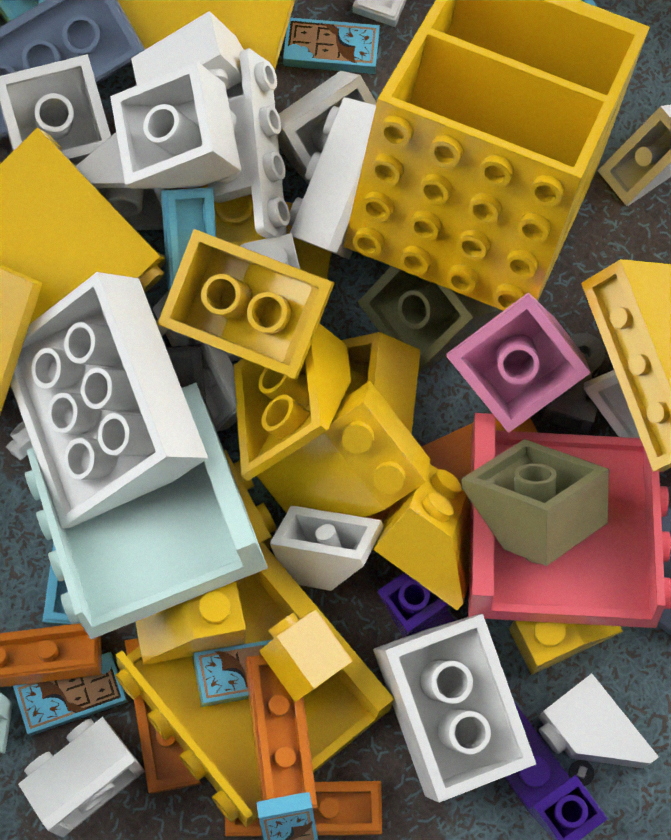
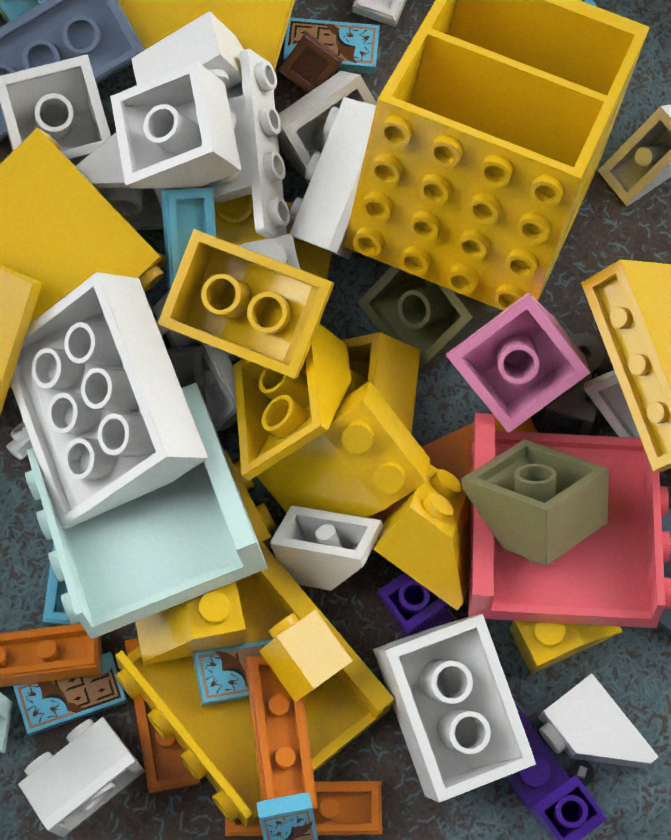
none -> reddish brown tile [278,31,344,93]

